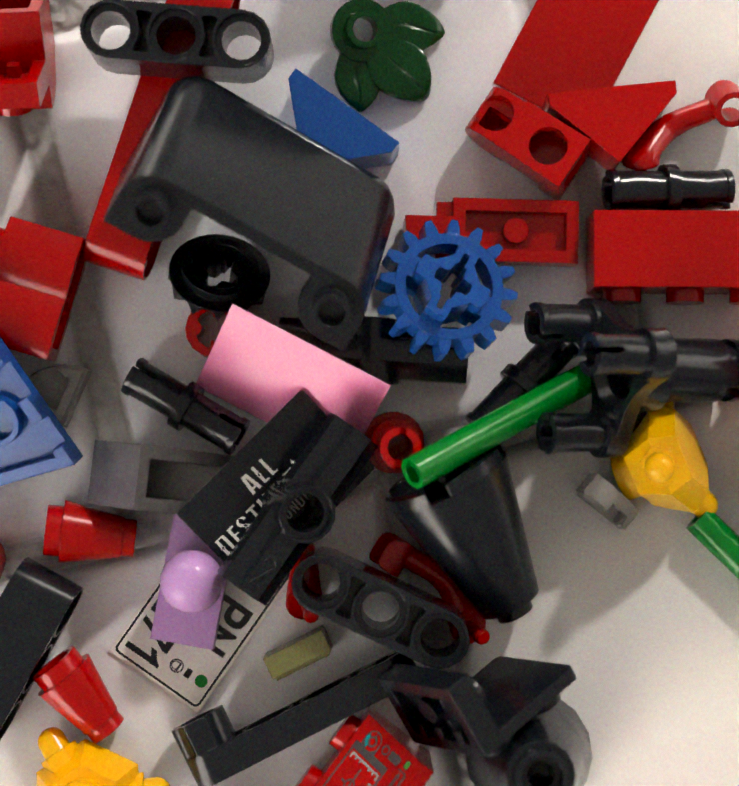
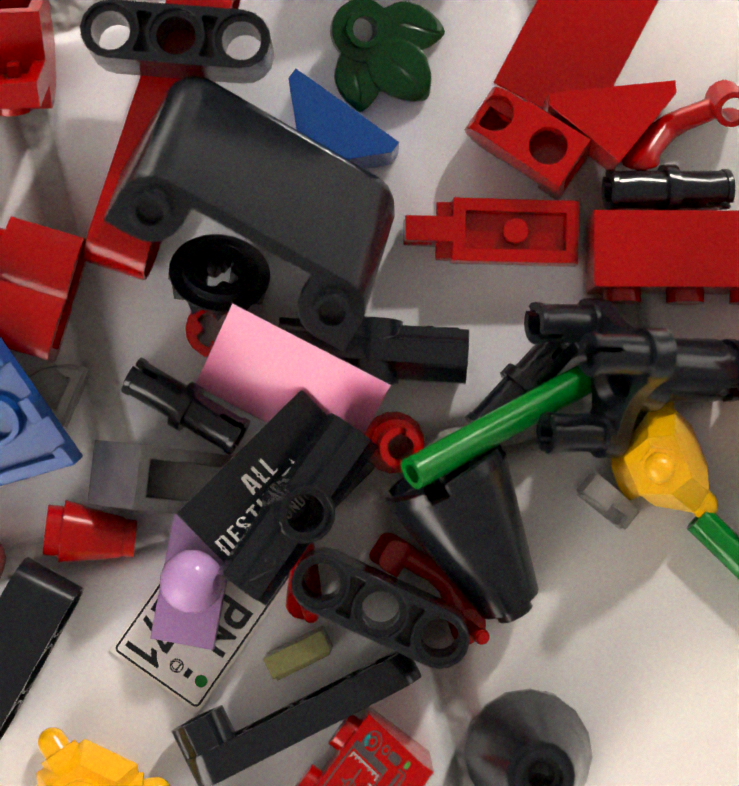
red cone [33,646,124,744] -> none
blue gear [375,219,518,362] -> none
black bracket [377,656,577,758] -> none

